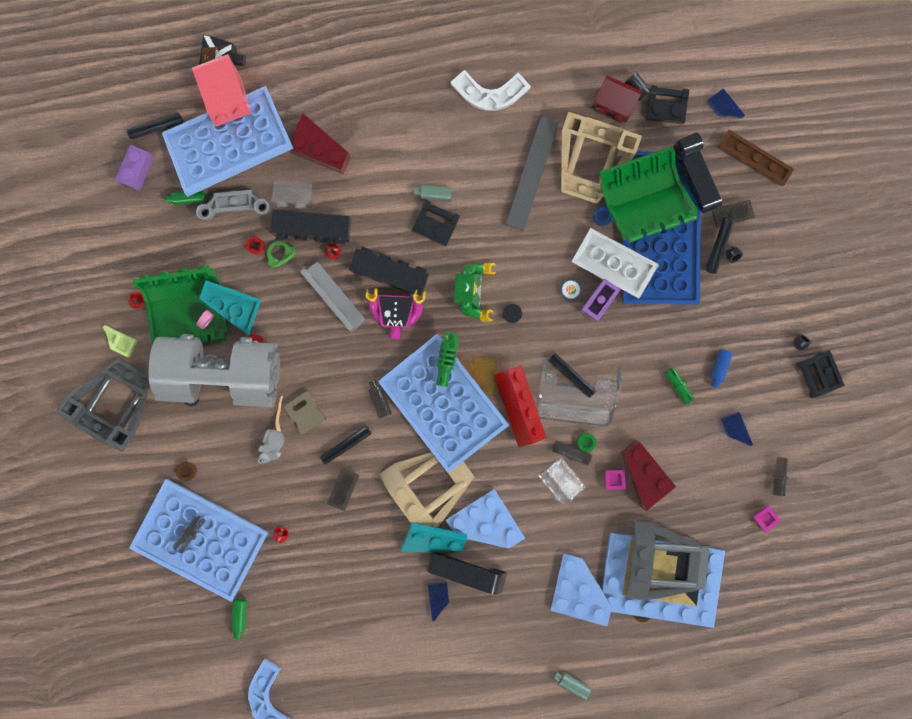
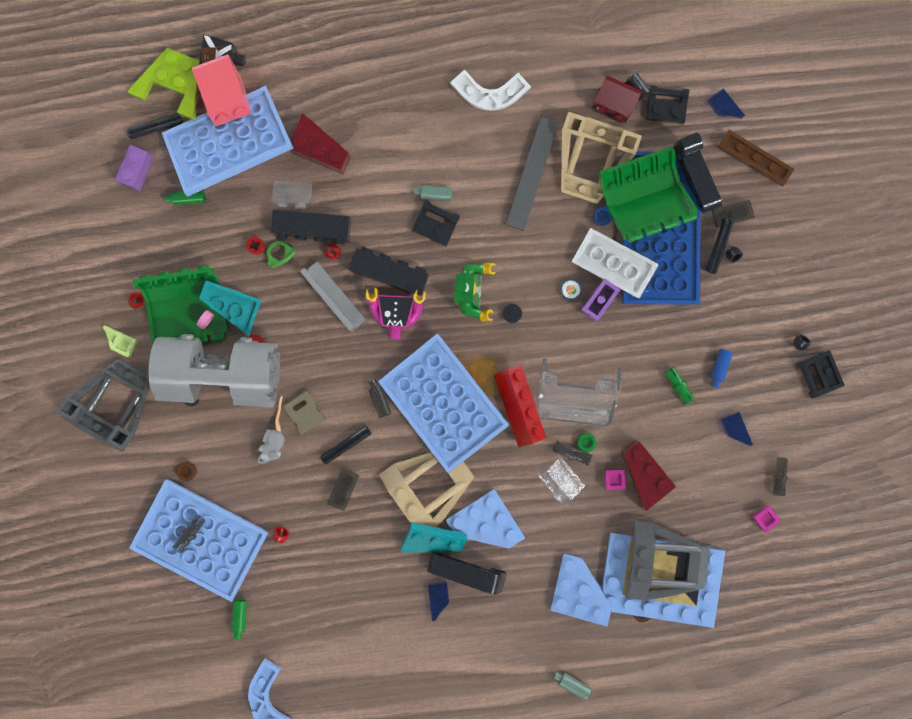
light grey plate [196,190,270,221] -> none
green hinge [435,332,458,387] -> none
black axle [549,354,596,398] -> none
none -> lime wing [128,48,199,121]

